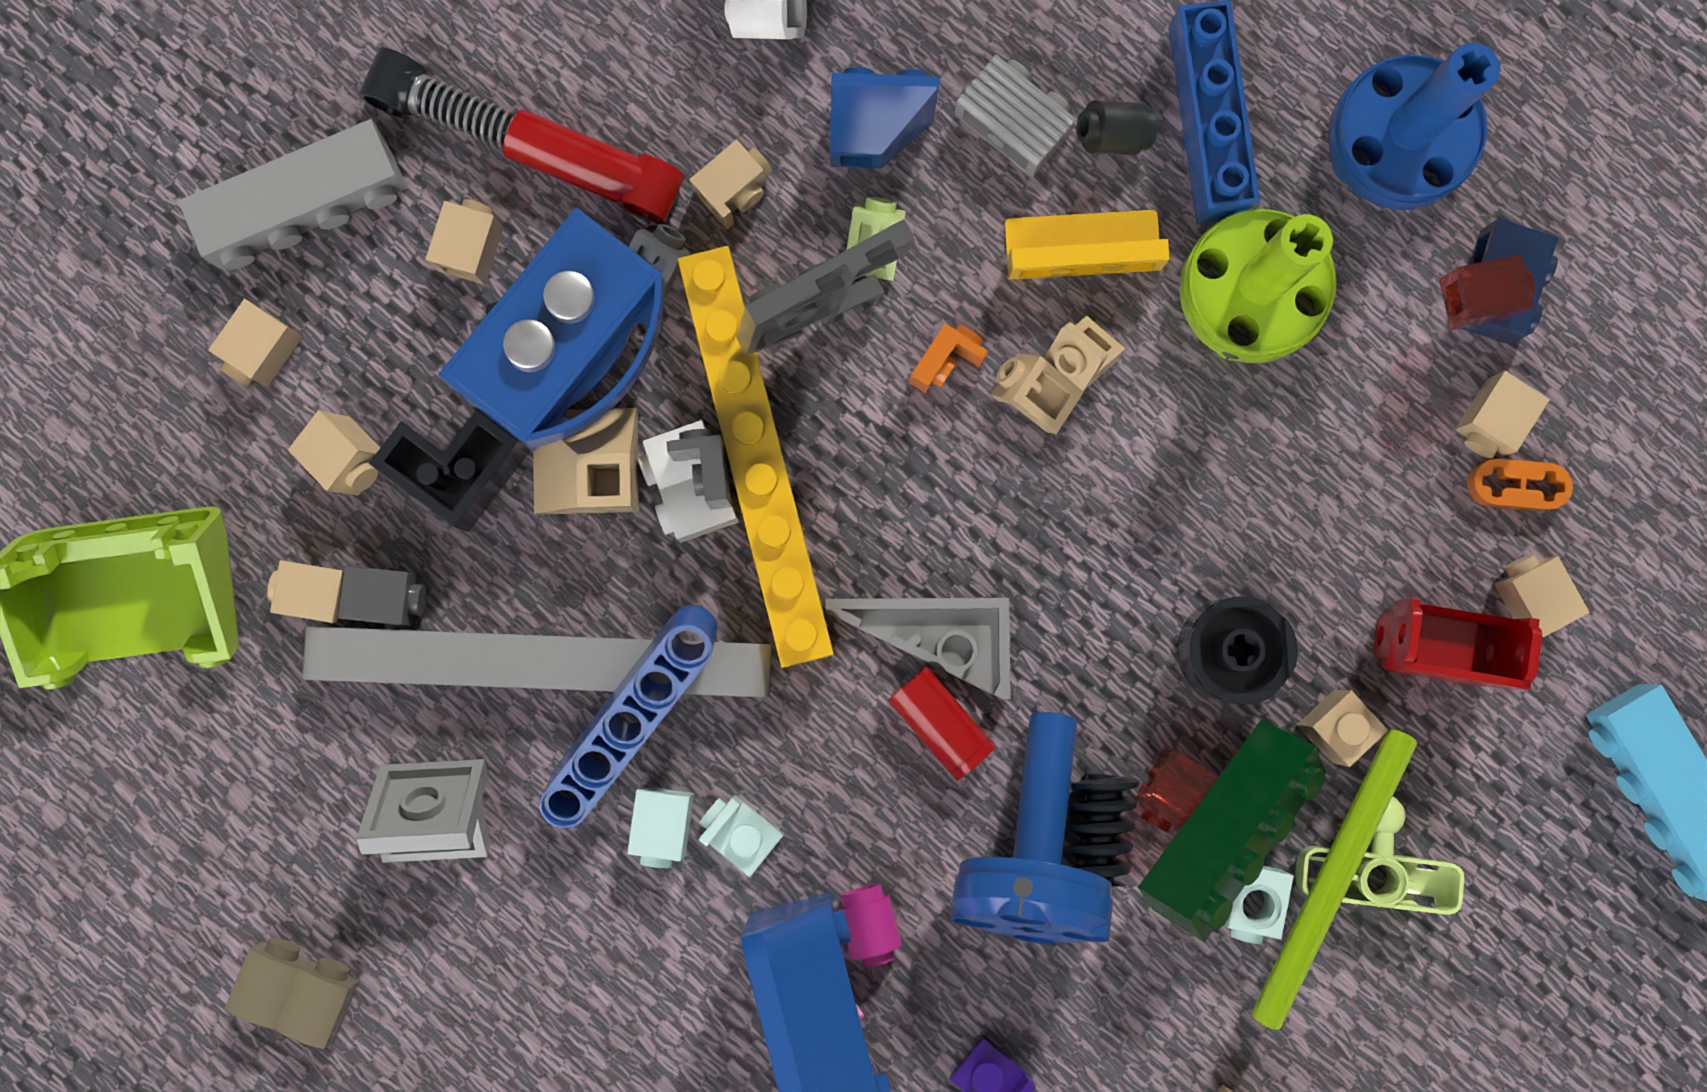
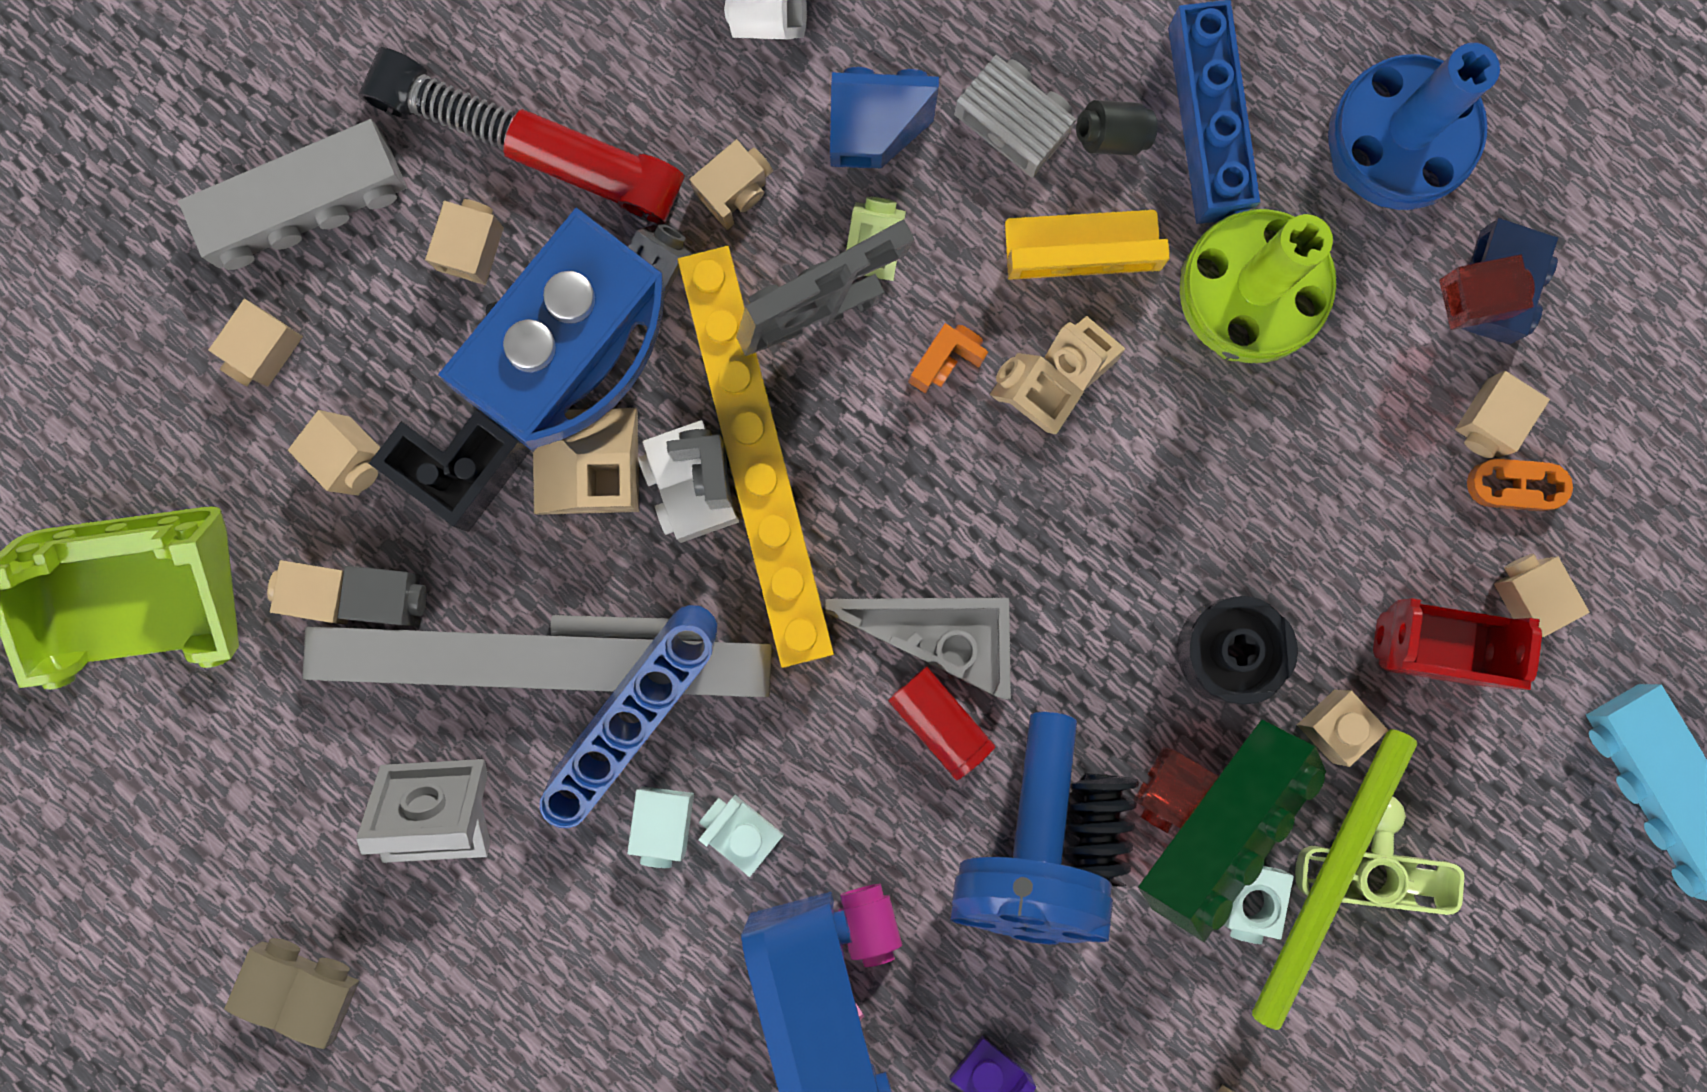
none -> light grey bar [551,615,703,640]

